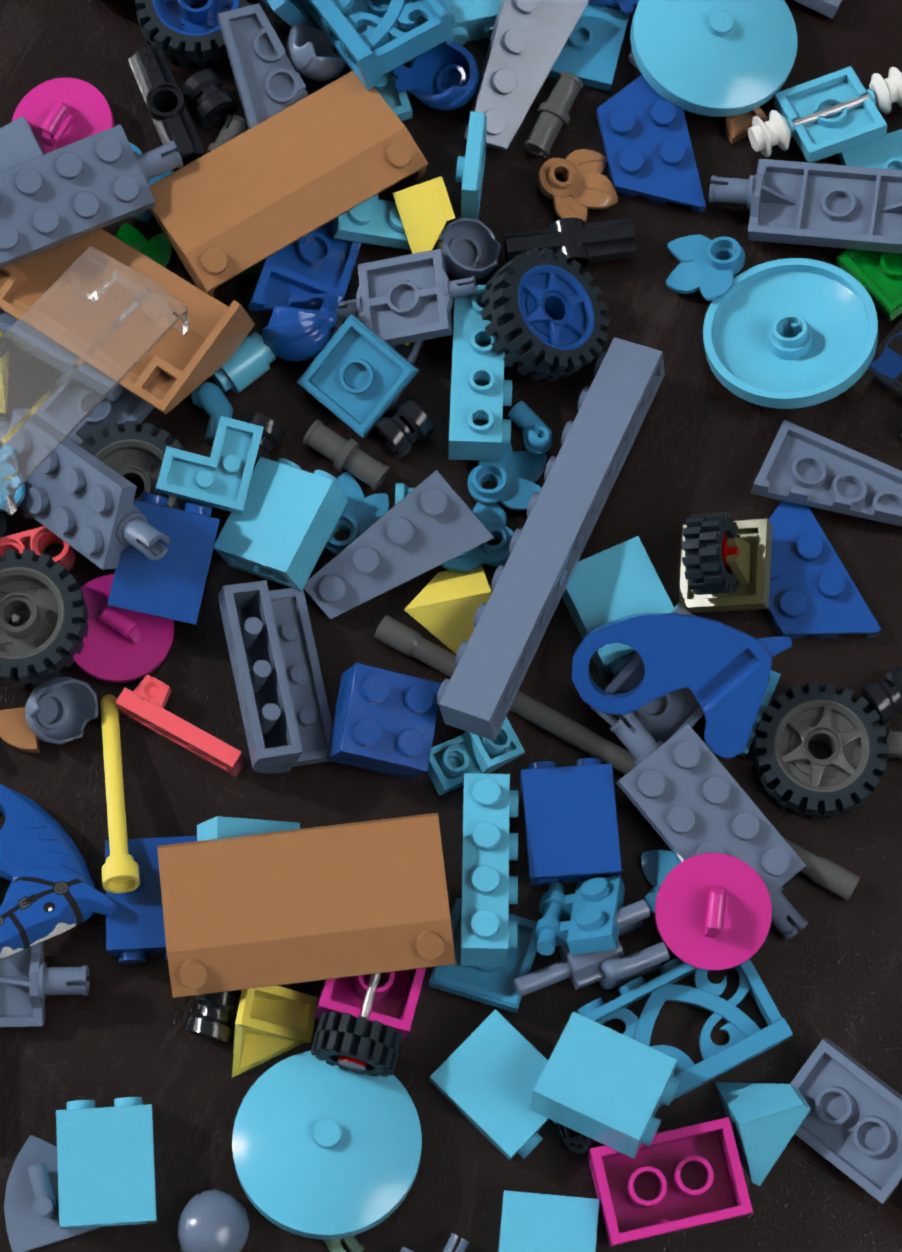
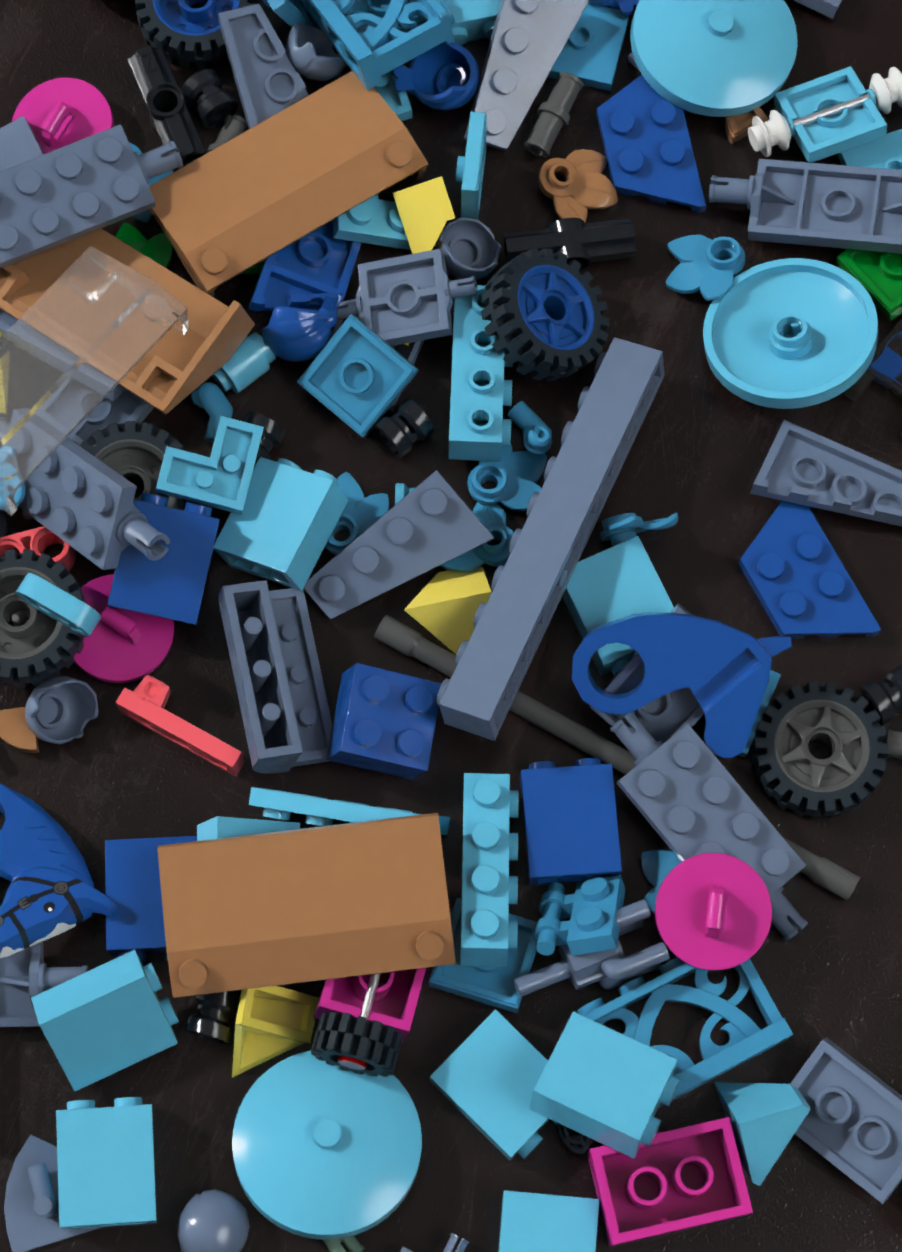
light yellow piece [100,694,140,893] -> none
dark grey pin [302,420,390,491] -> none
medium azure slope [427,717,525,796] -> none
plate [679,512,773,613] -> none
none -> medium azure beam [16,573,102,637]
none -> medium azure brick [31,950,179,1092]
none -> medium azure wing [249,787,450,835]
none -> dark azure plate [600,512,679,547]

